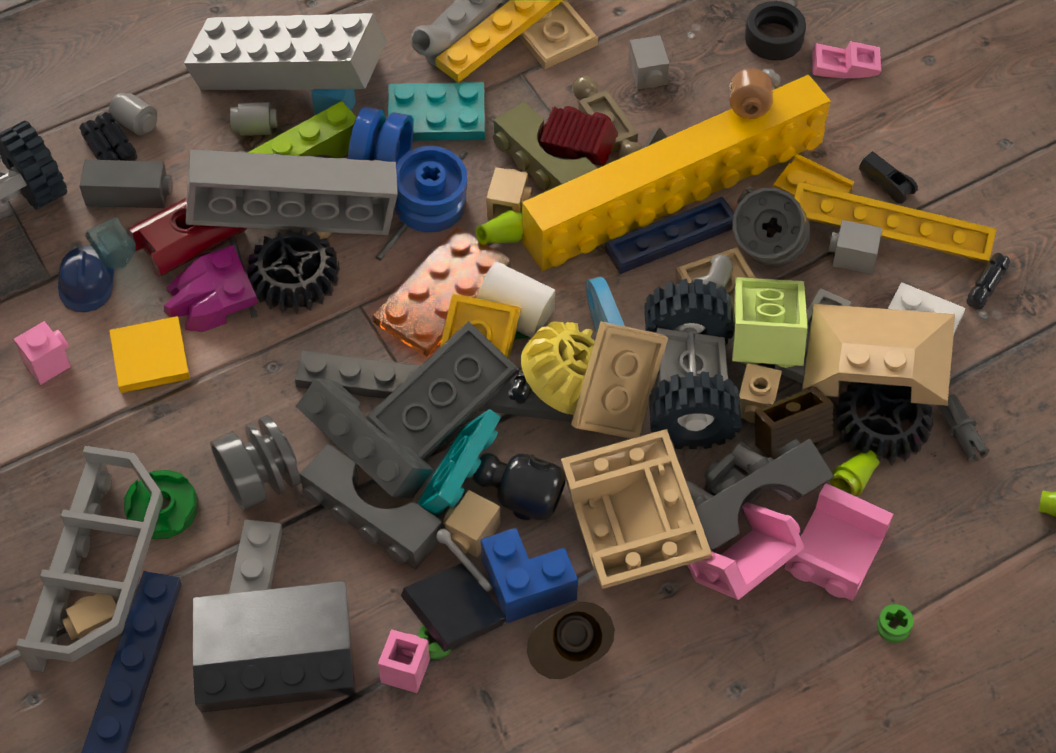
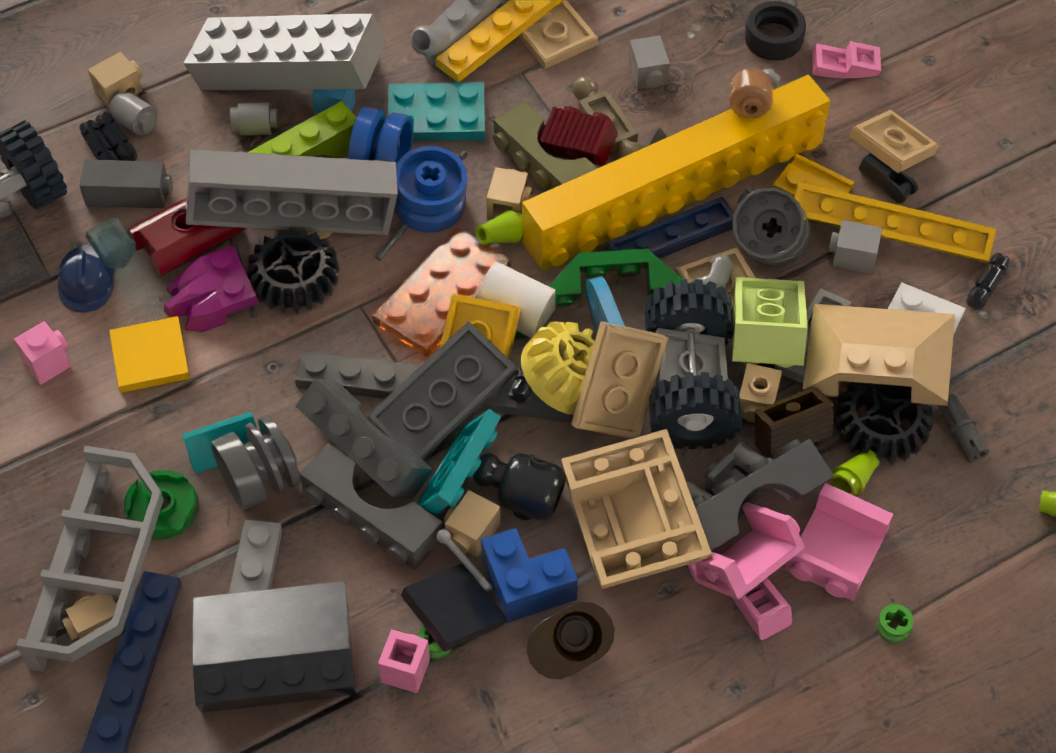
none -> tan brick [88,51,143,107]
none -> teal slope [182,412,257,473]
none -> green slope [549,249,682,307]
none -> bright pink slope [733,578,792,640]
none -> tan tile [849,110,939,173]

